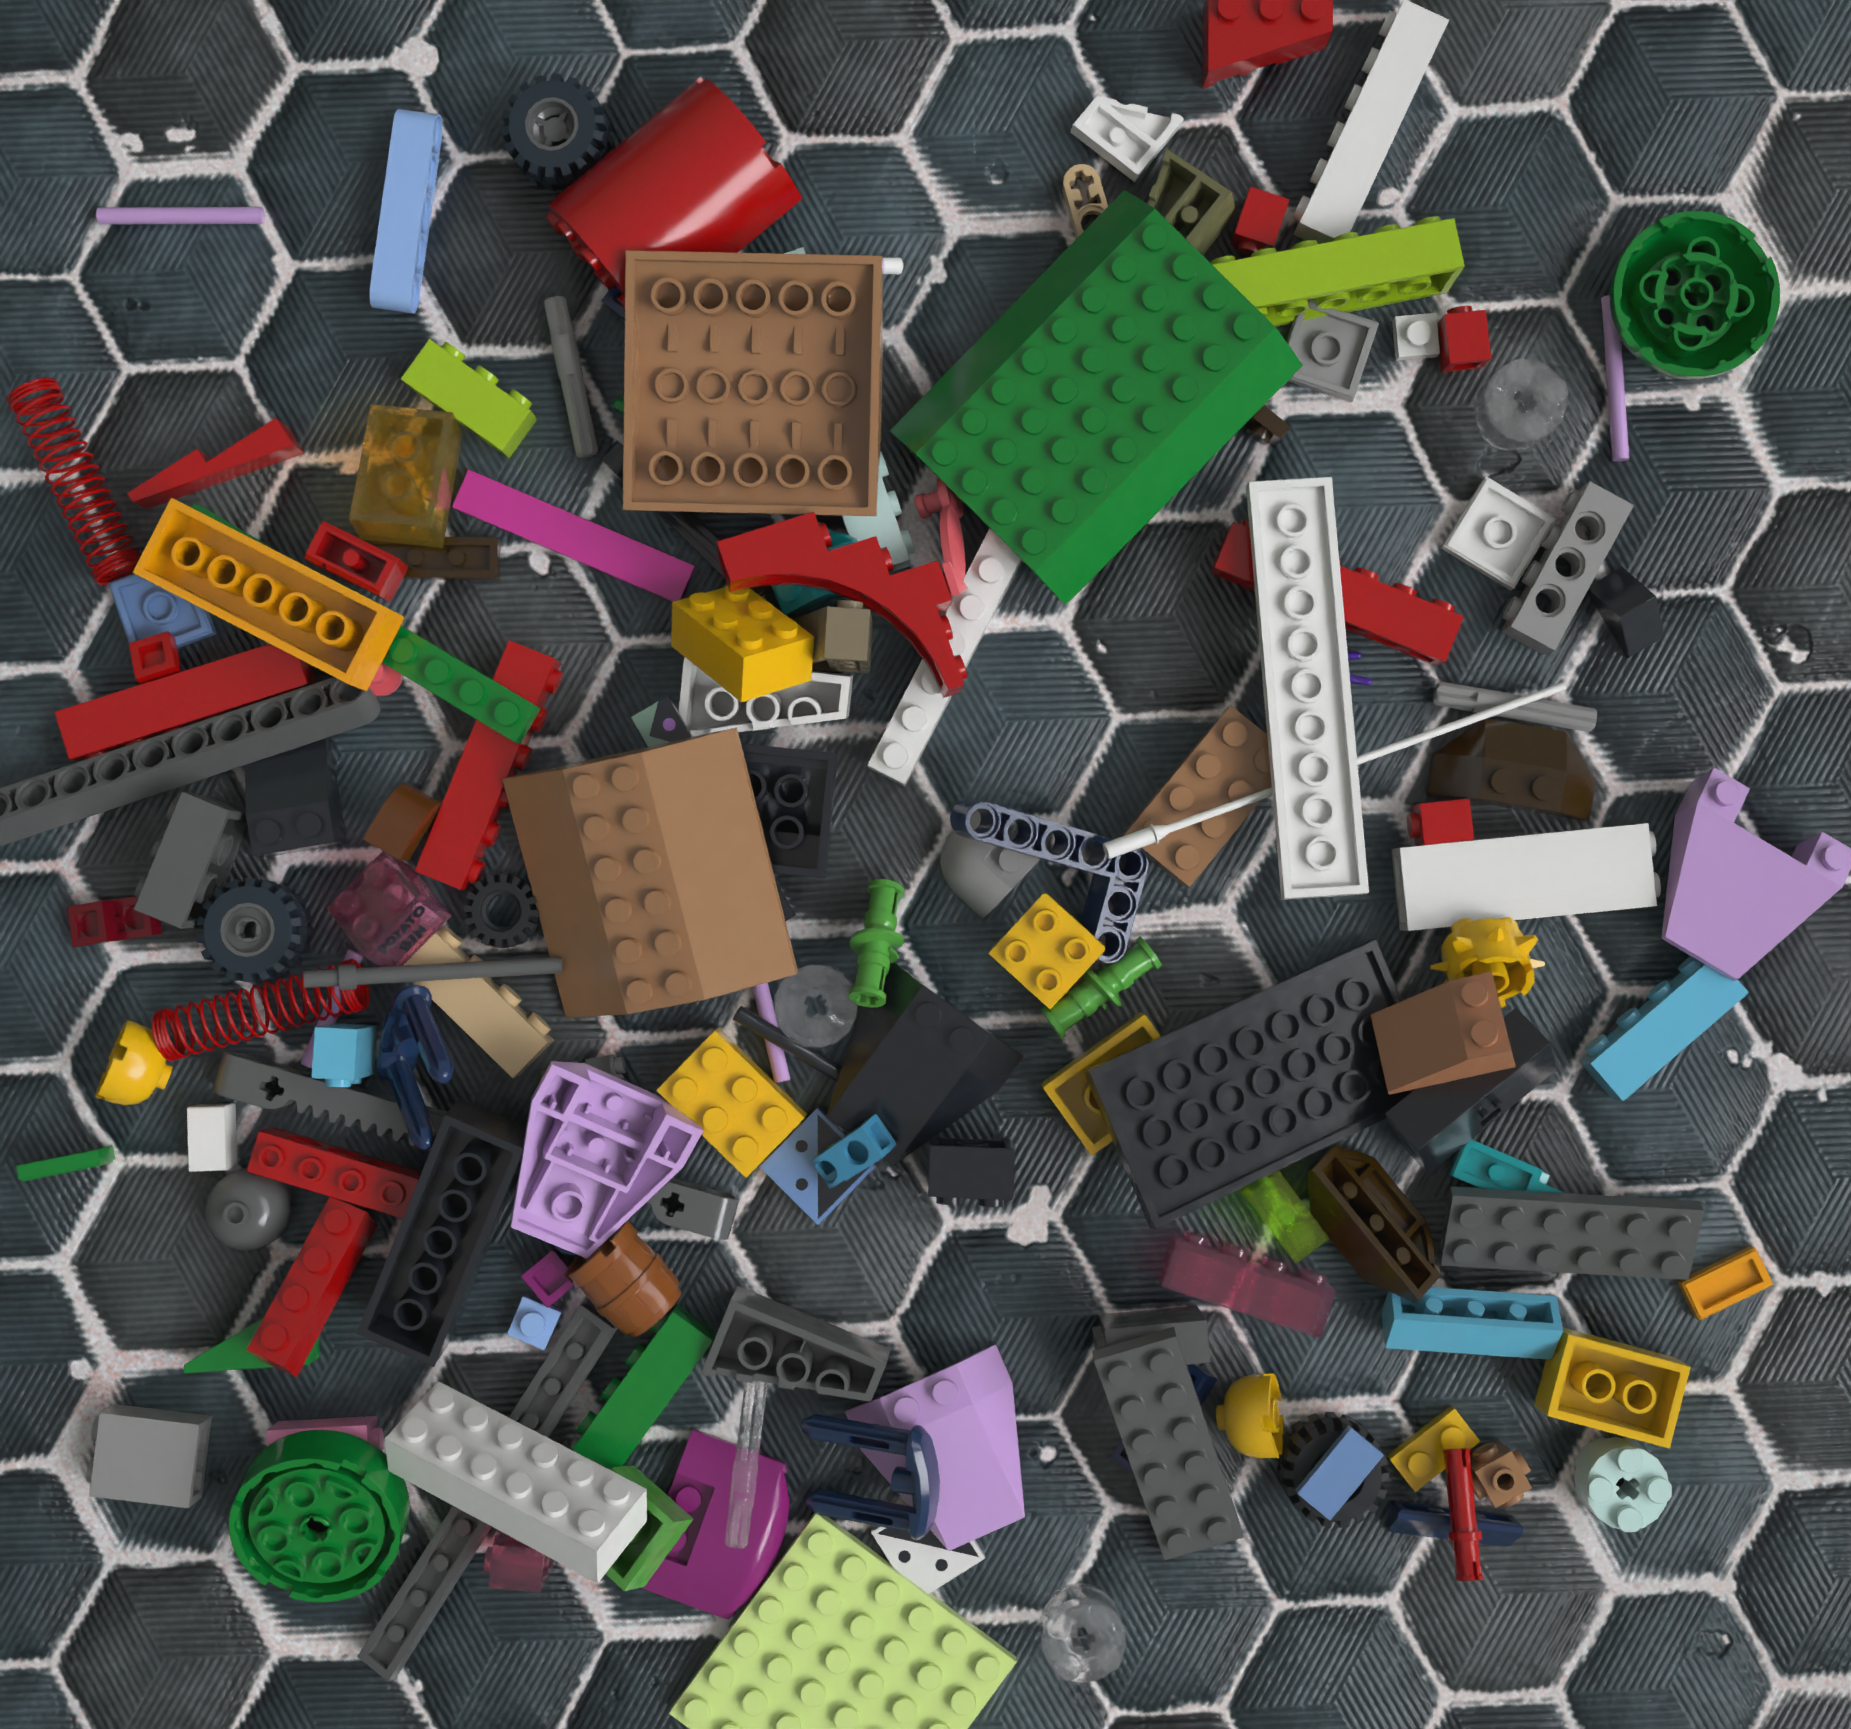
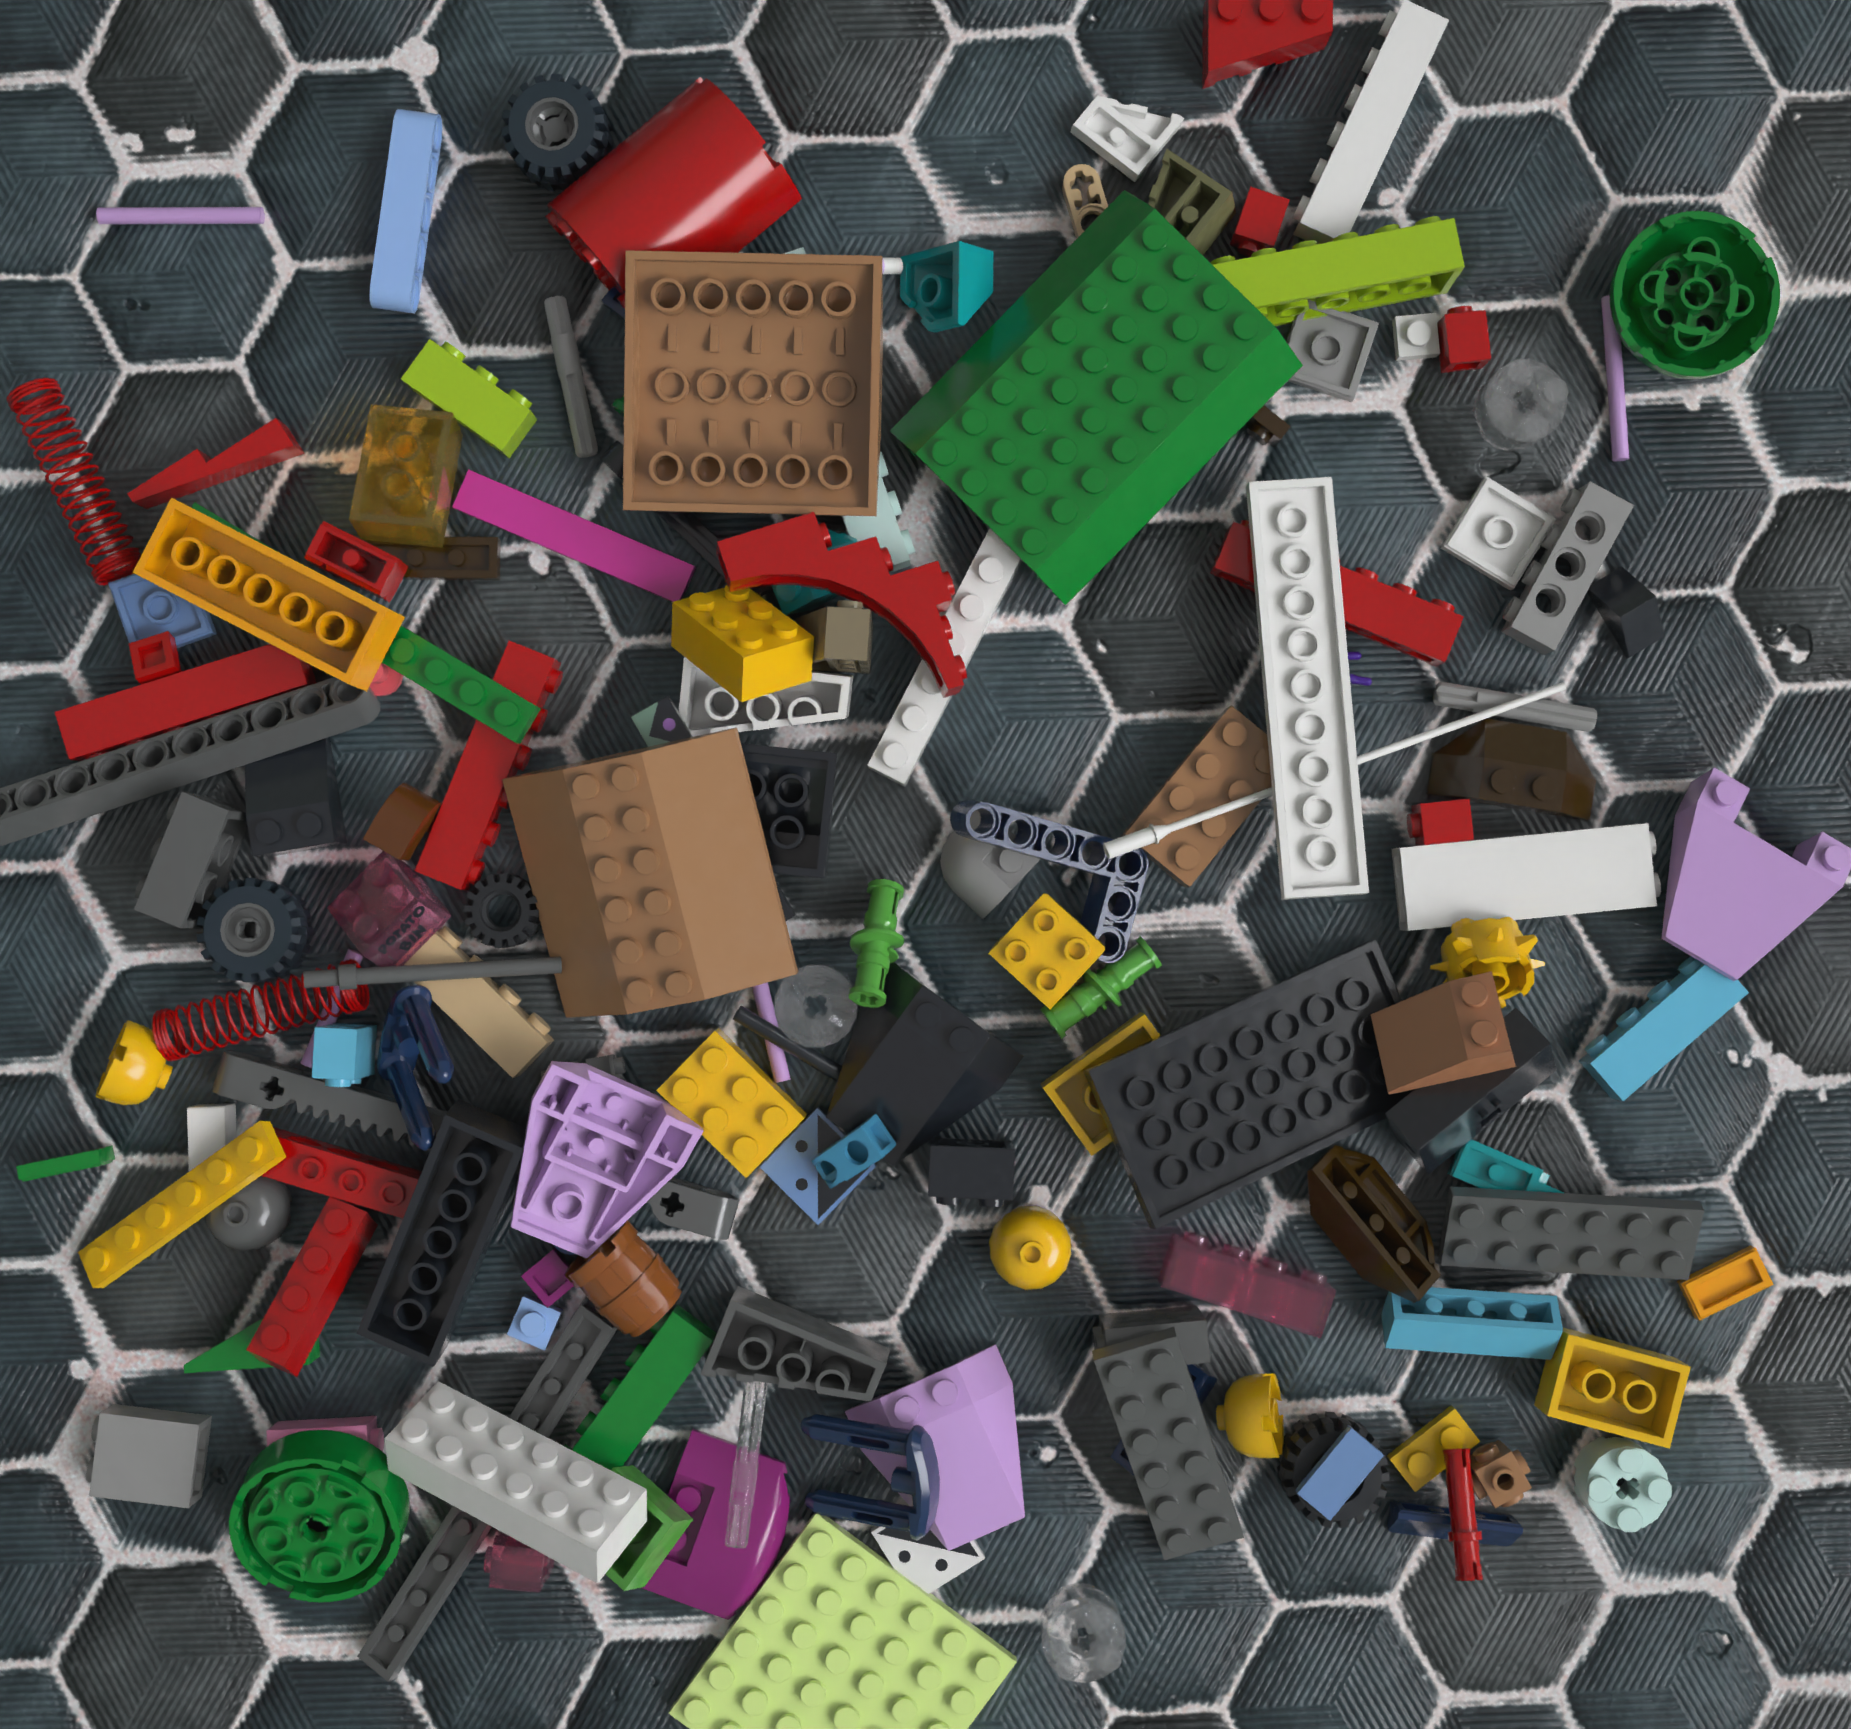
dark red slope [67,896,162,947] -> none
coral brick [915,478,968,597] -> none
clear neon green brick [1240,1170,1329,1264] -> none
none -> yellow plate [78,1121,286,1288]
none -> teal slope [900,241,994,333]
none -> yellow cylinder [989,1205,1071,1290]

